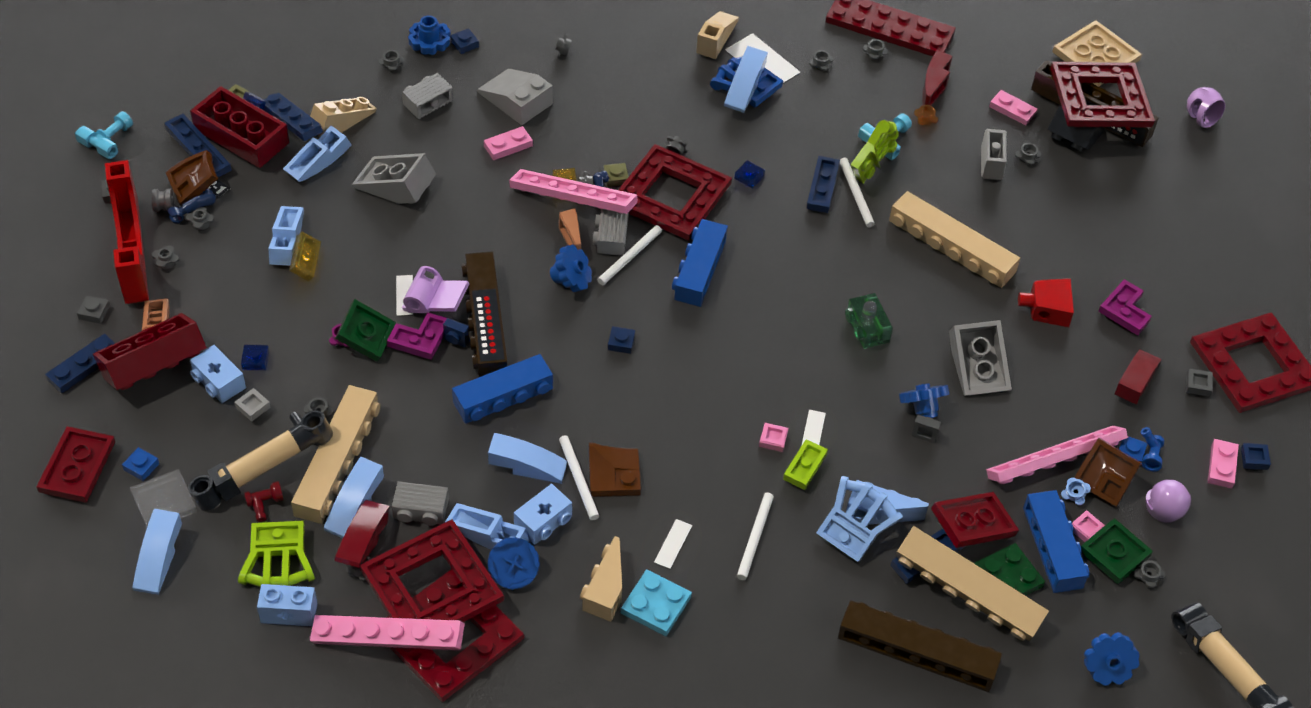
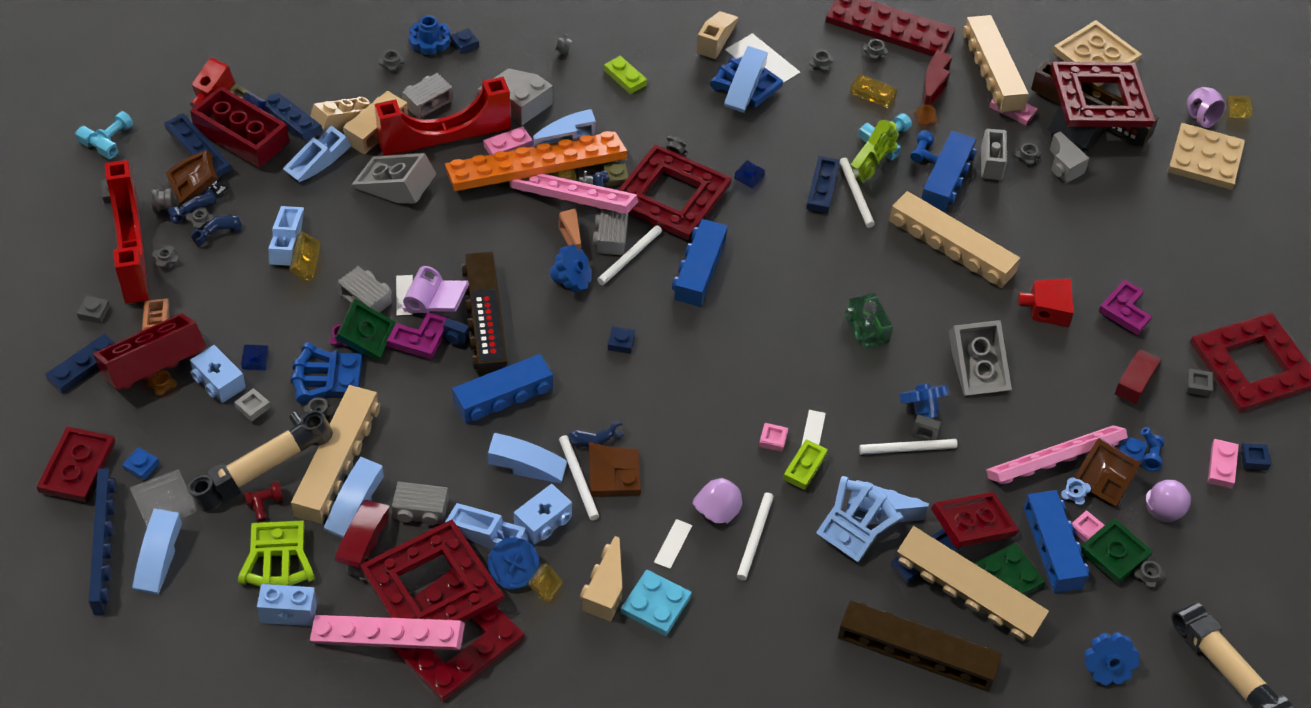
none -> dark blue plate [89,468,117,615]
none -> clear orange plate [147,370,177,396]
none -> red torso [190,57,236,108]
none -> dark blue arm [191,215,242,247]
none -> blue plate [290,342,363,404]
none -> light grey brick [338,266,392,313]
none -> tan brick [343,91,408,155]
none -> red arch [374,76,511,156]
none -> orange plate [445,131,627,191]
none -> clear yellow plate [528,564,563,601]
none -> light blue slope [533,109,596,148]
none -> dark blue arm [569,421,624,448]
none -> lime plate [604,56,647,94]
none -> lavender hair [692,478,743,524]
none -> clear yellow plate [850,73,898,108]
none -> white bar [859,439,957,455]
none -> blue piece [910,131,939,164]
none -> blue brick [921,131,977,212]
none -> brick [963,15,1029,113]
none -> light grey arch [1049,132,1089,183]
none -> tan plate [1168,123,1245,190]
none -> clear yellow plate [1227,95,1253,118]

